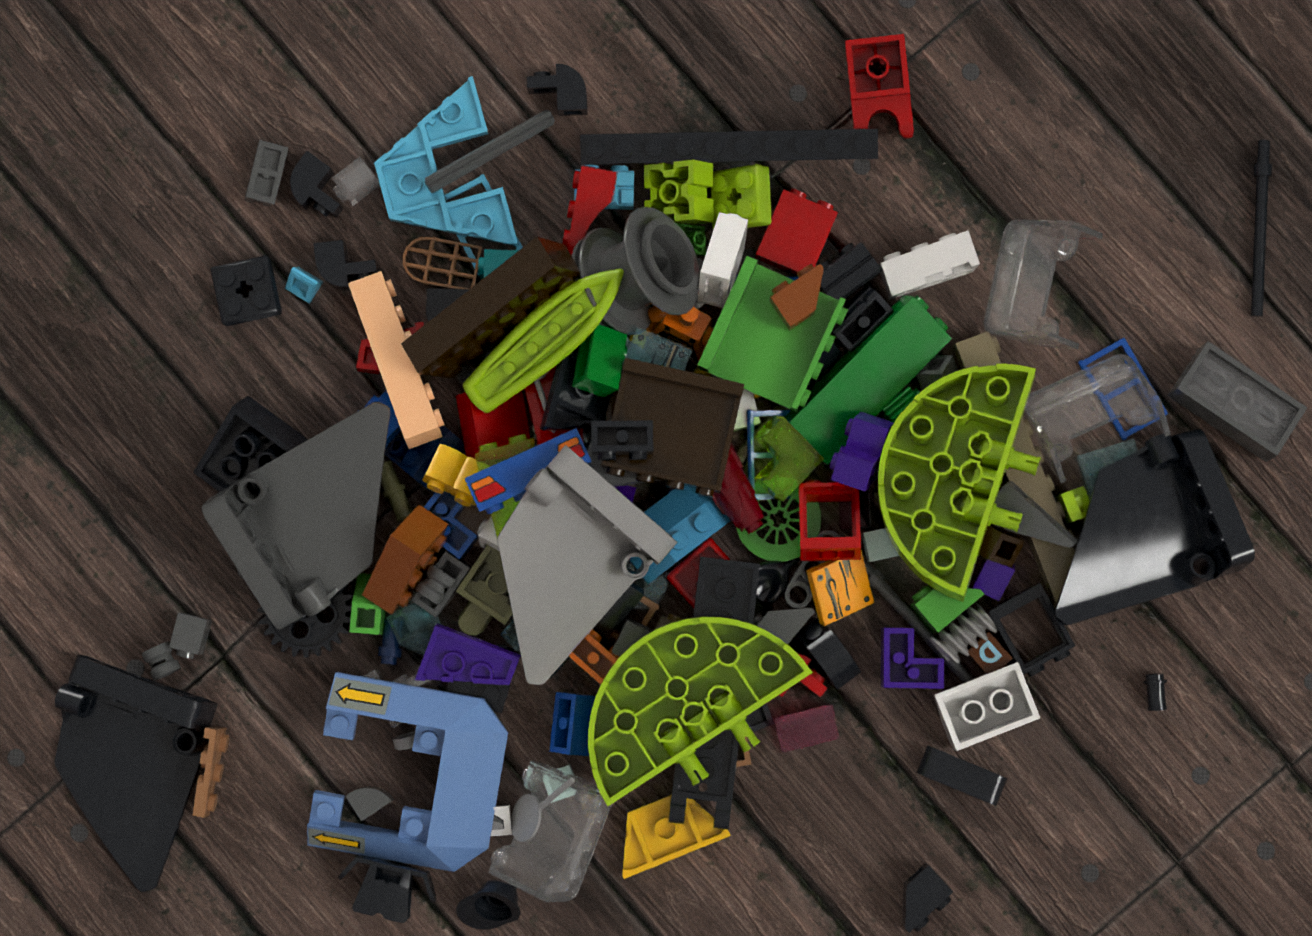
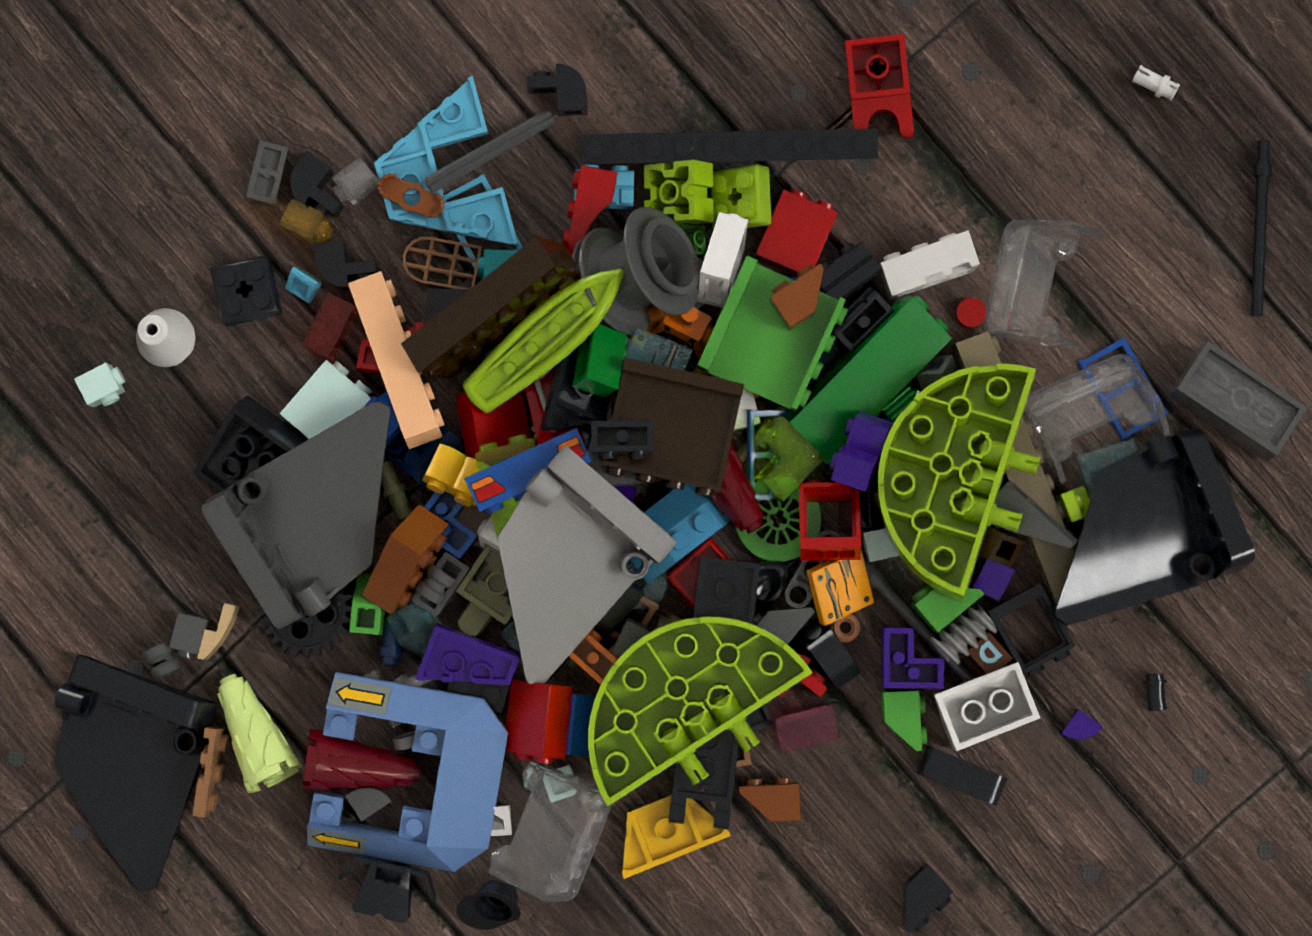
light grey piece [511,777,575,842] -> none
none -> light aqua brick [74,363,125,408]
none -> white cone [136,308,196,367]
none -> tan slope [197,603,240,660]
none -> yellowish green cone [217,674,302,793]
none -> light aqua panel [279,360,372,439]
none -> clear yellow brick [280,199,333,246]
none -> clear red brick [302,293,358,362]
none -> dark red cone [302,729,421,790]
none -> dark orange piece [378,173,445,218]
none -> red brick [505,680,573,764]
none -> dark orange slope [738,777,801,822]
none -> nougat plate [830,614,860,642]
none -> bright green slope [881,690,927,751]
none -> red tile [956,298,986,328]
none -> dark purple tile [1060,709,1103,739]
none -> white pin [1132,65,1180,101]

